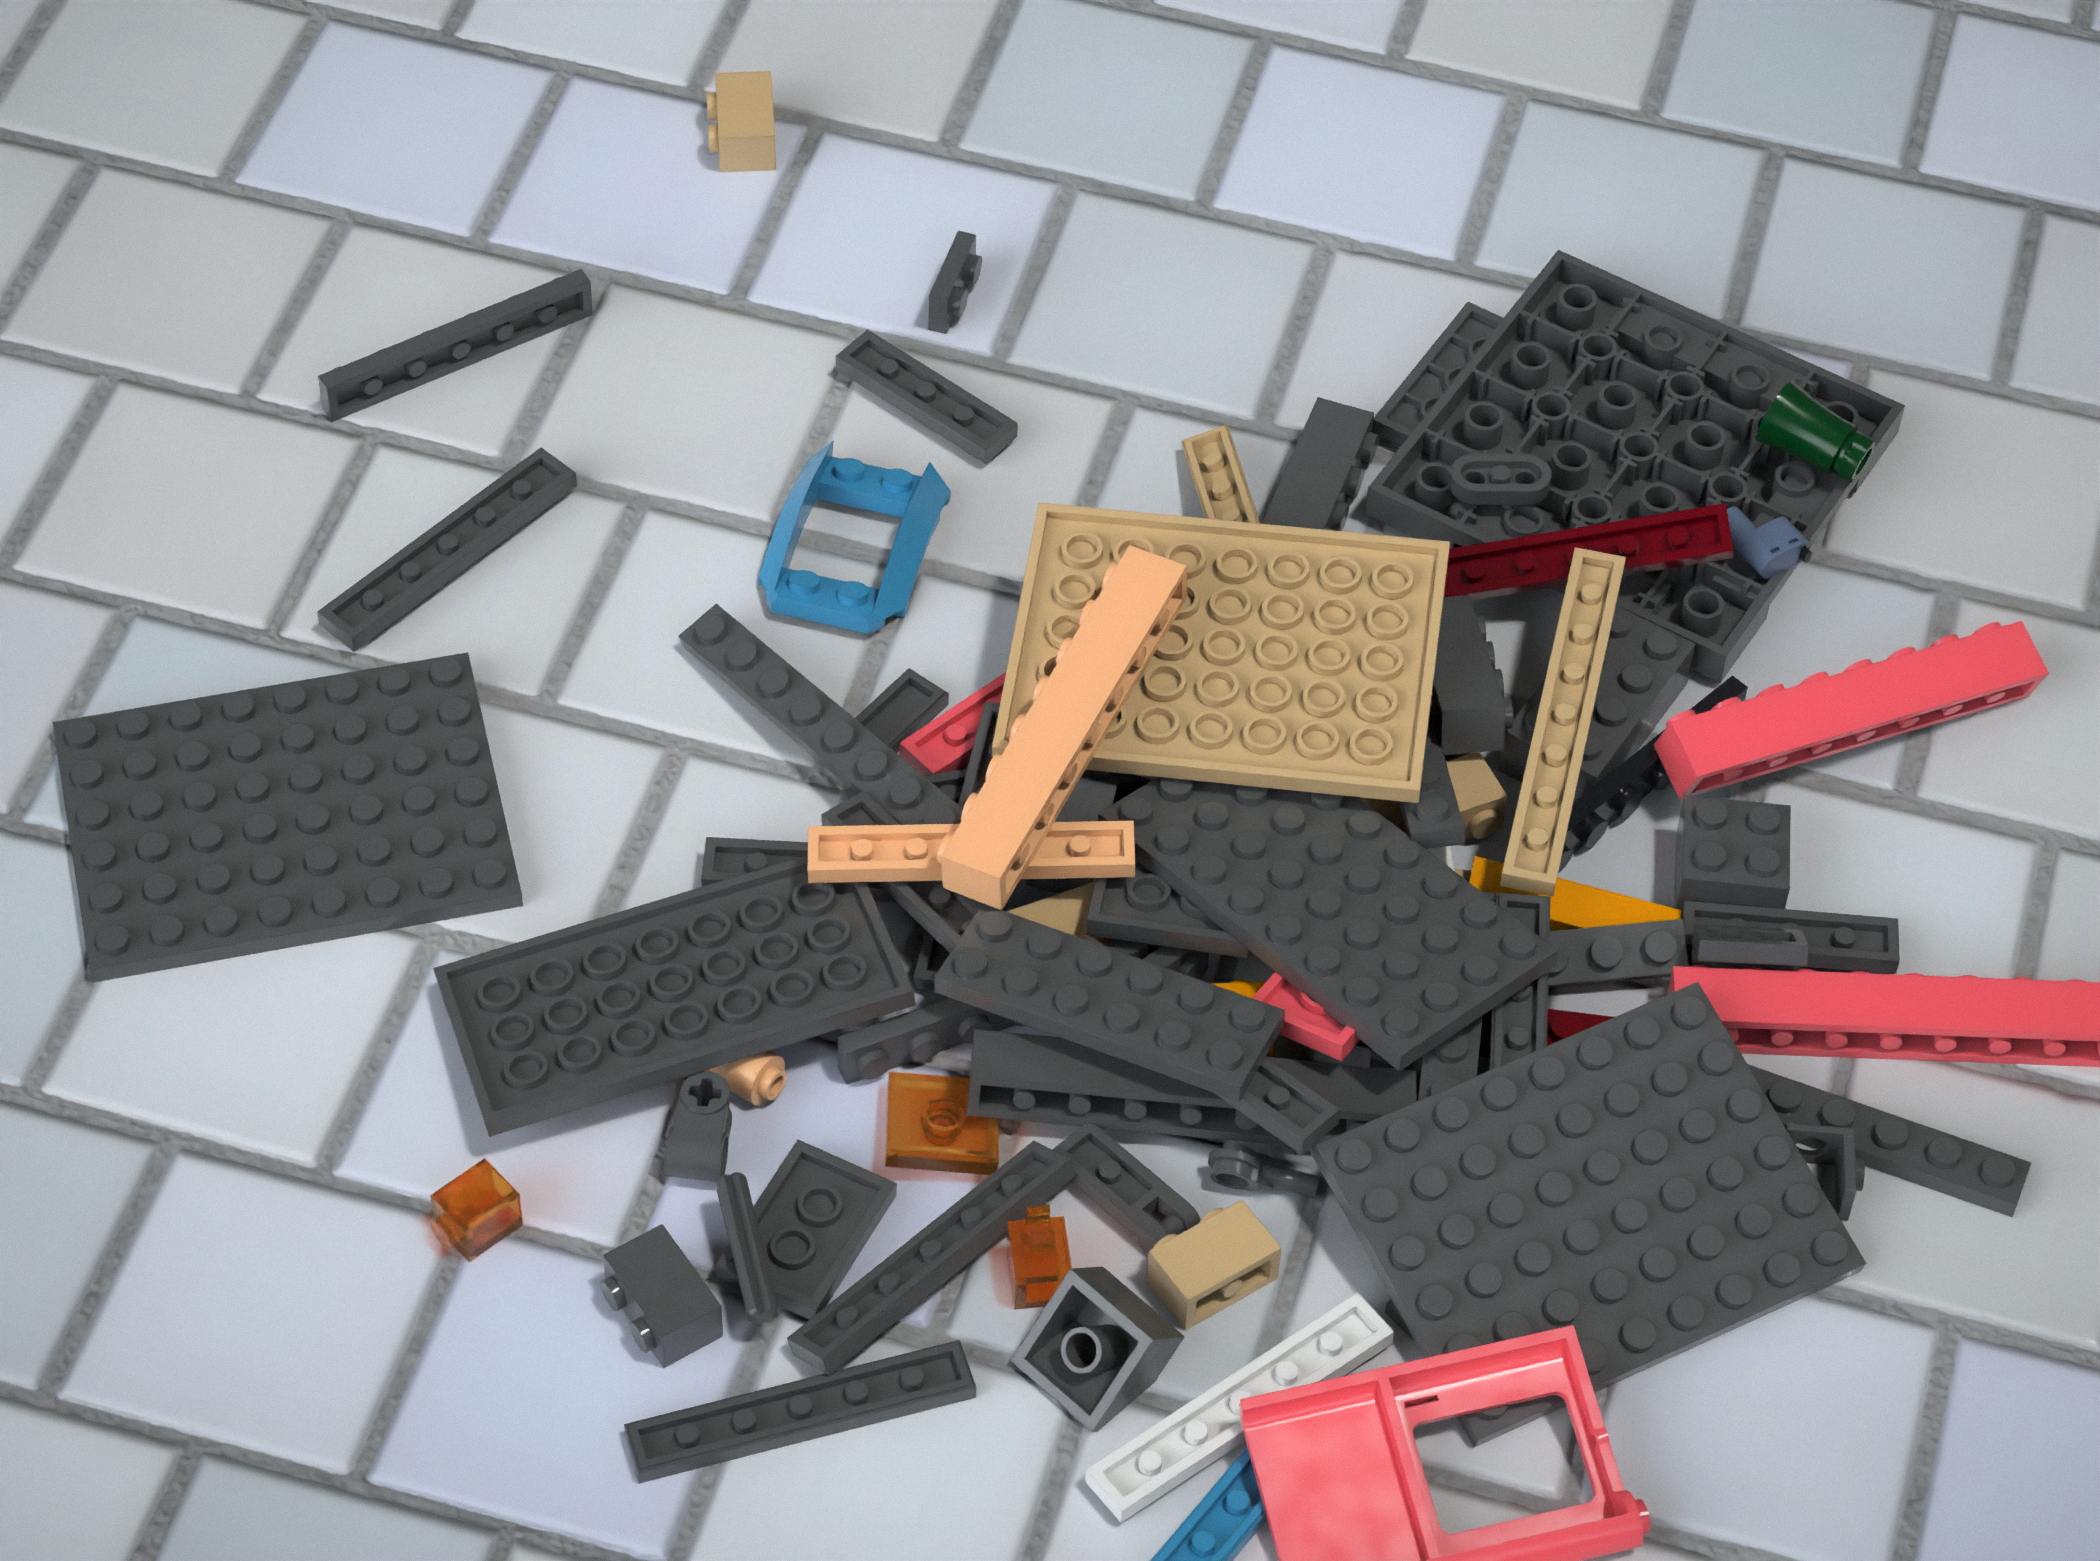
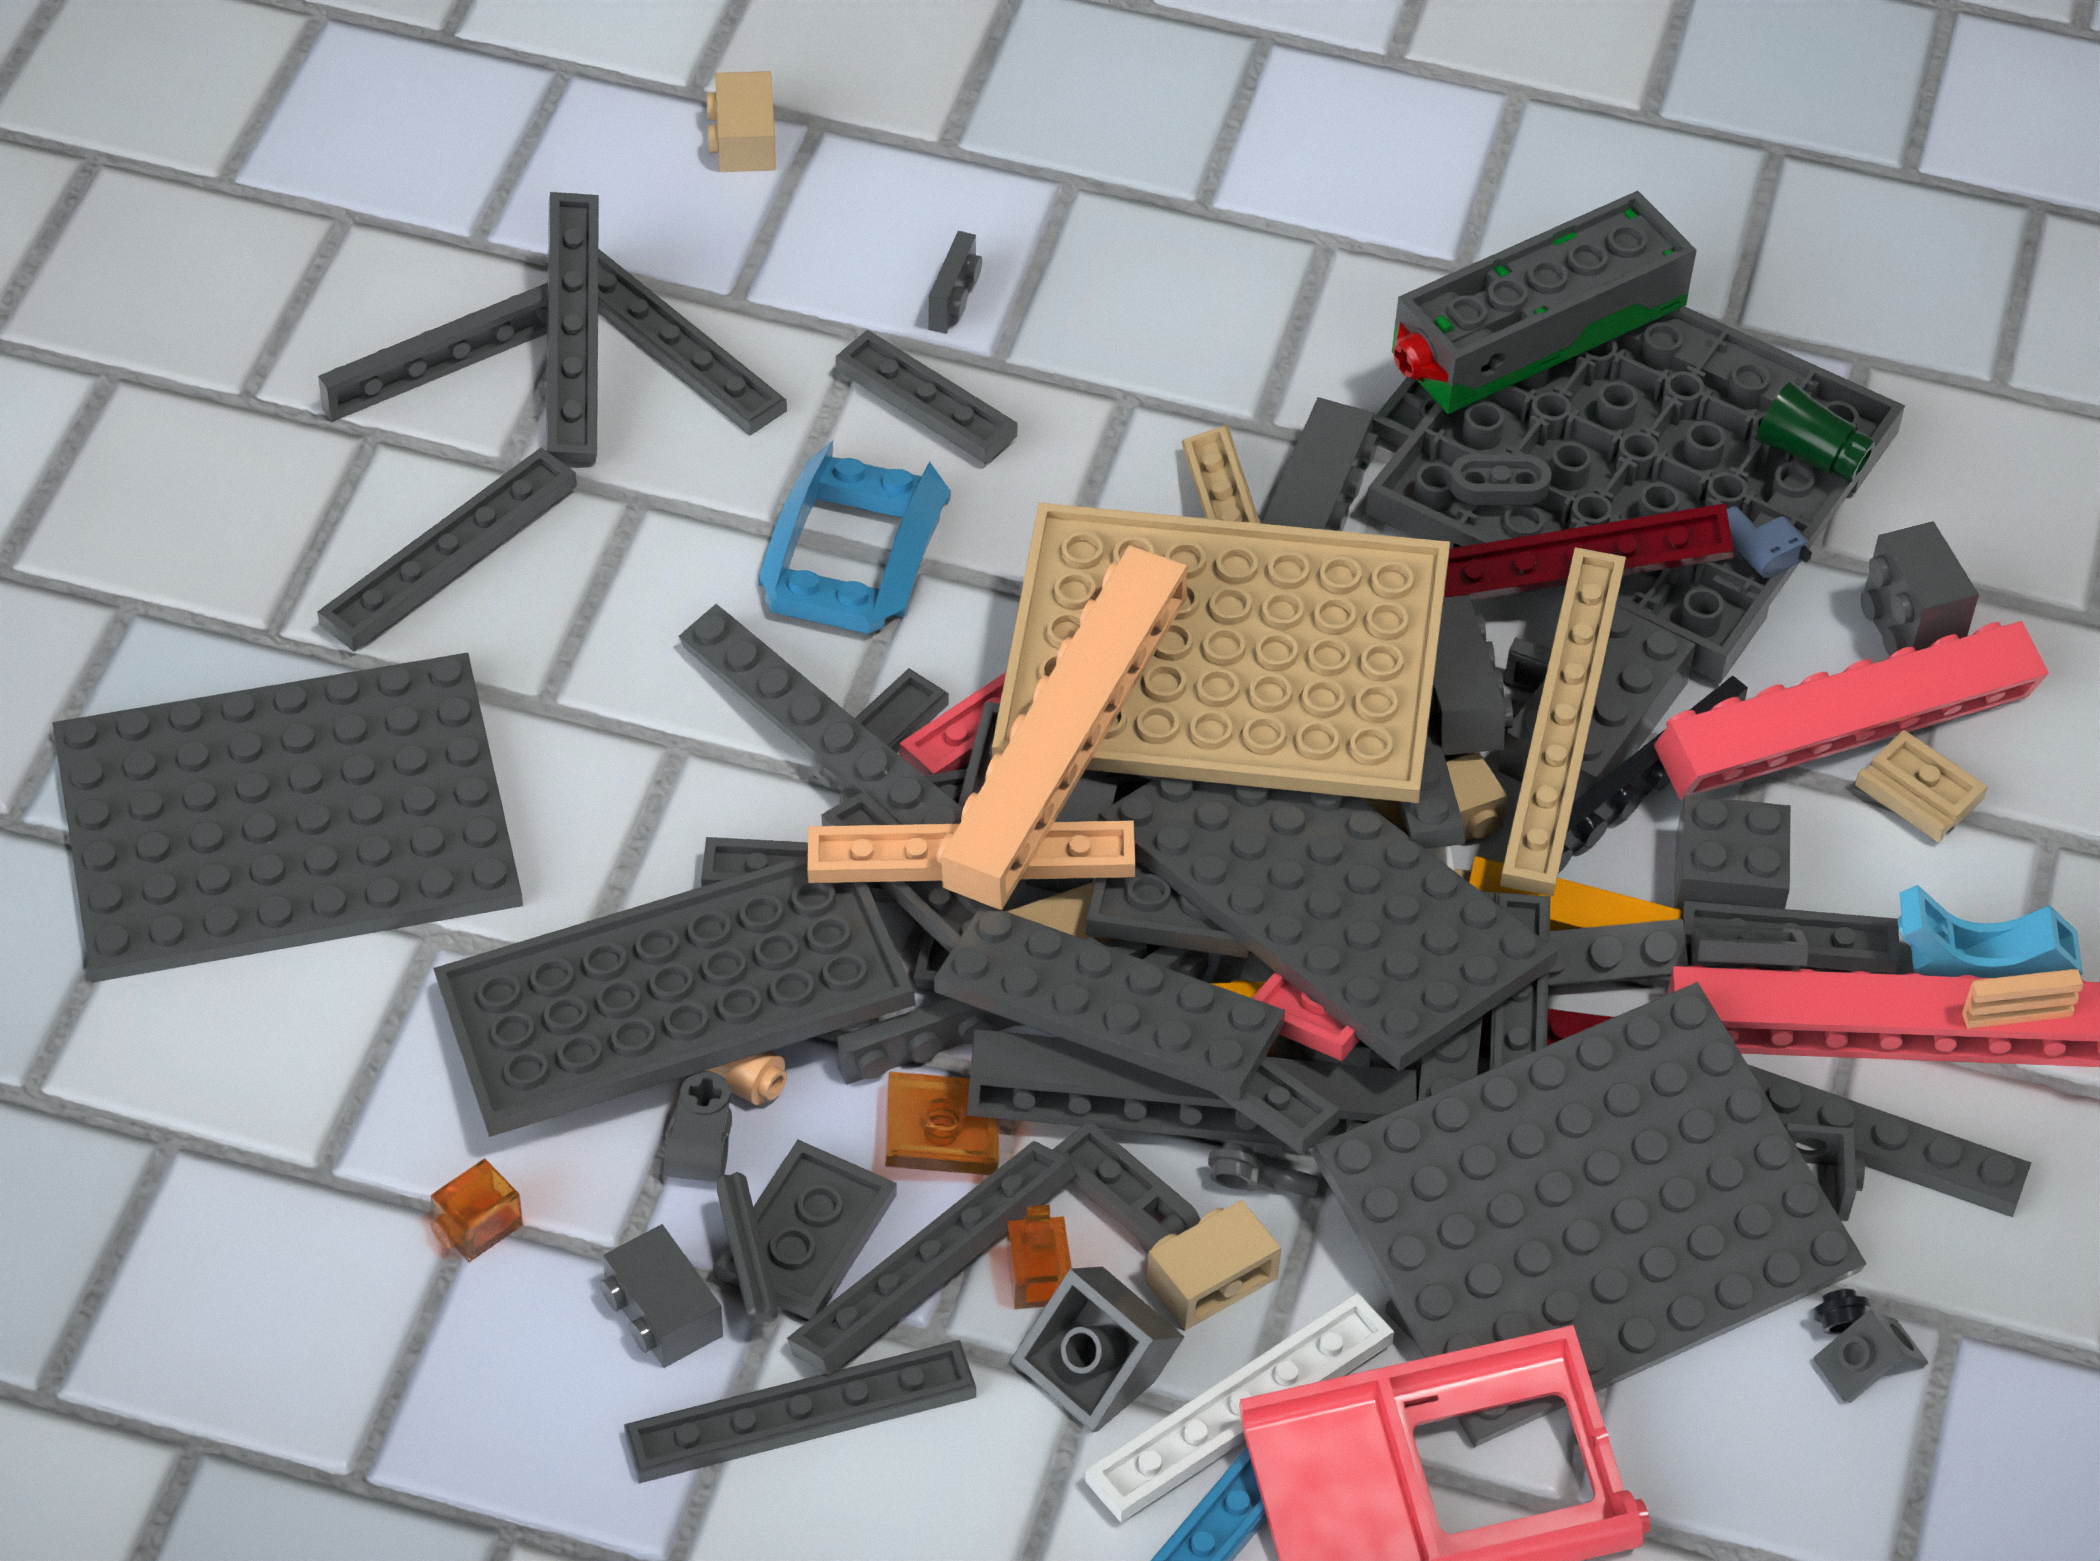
none -> dark grey plate [546,192,599,463]
none -> dark grey tile [598,248,787,436]
none -> dark grey piece [1392,190,1697,414]
none -> dark grey tile [1504,637,1552,693]
none -> black plate [1813,1289,1871,1334]
none -> dark grey bracket [1814,1309,1929,1403]
none -> tan plate [1855,730,1988,843]
none -> dark grey brick [1860,521,1979,656]
none -> medium azure arch [1898,885,2083,978]
none -> light nougat tile [1962,969,2084,1029]

